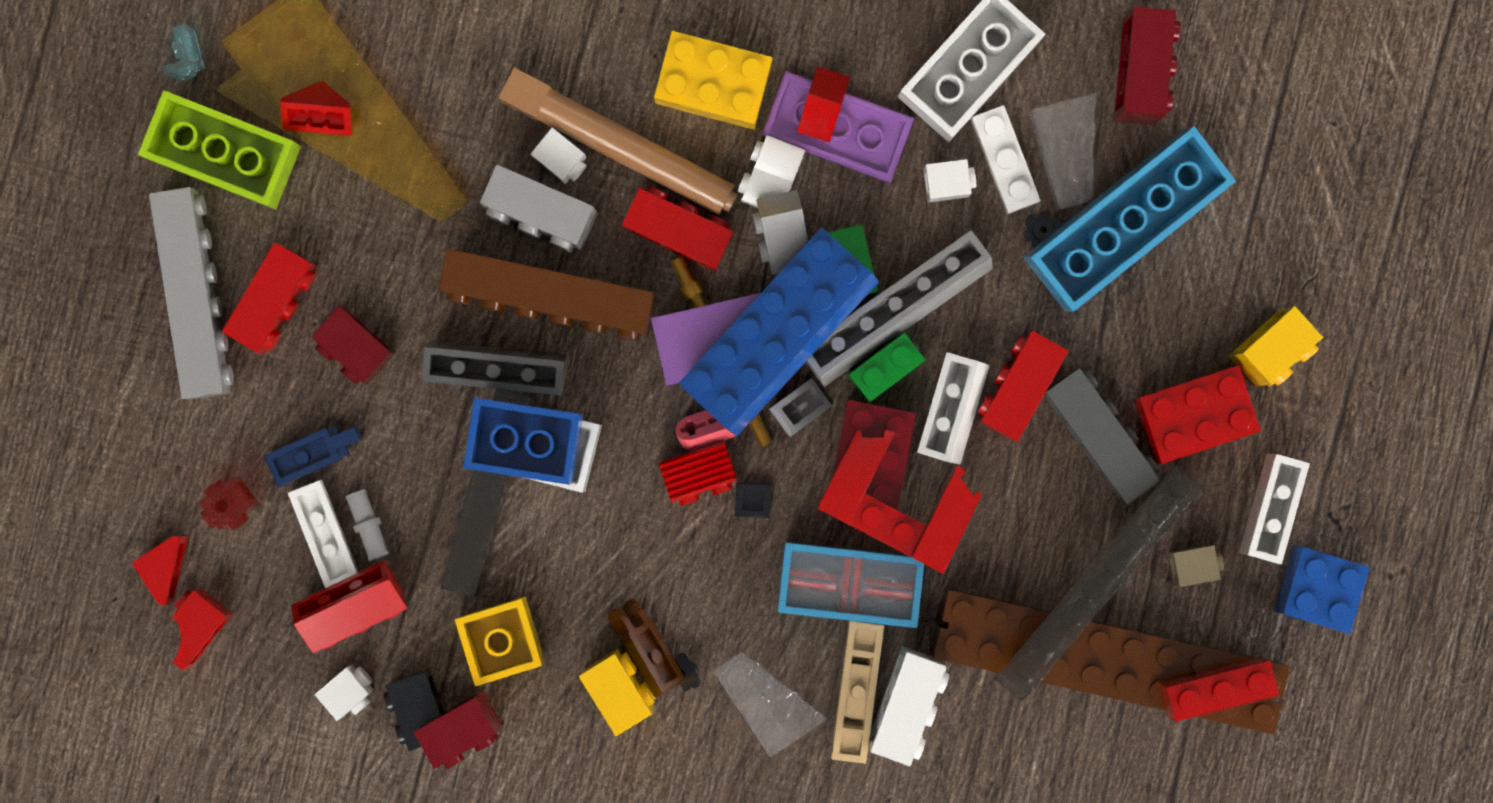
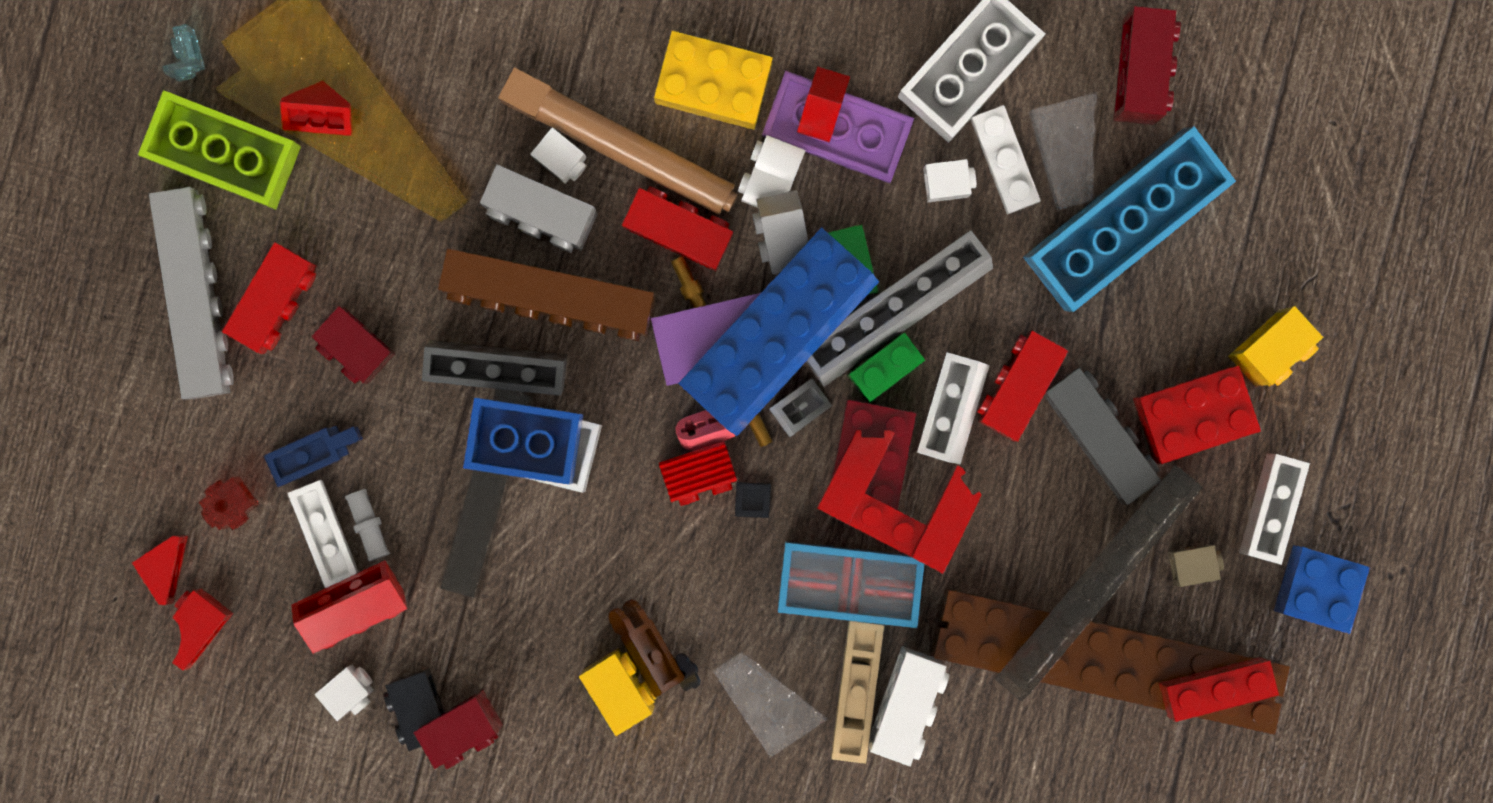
yellow brick [454,596,546,686] -> none
black plant [1024,211,1062,248] -> none

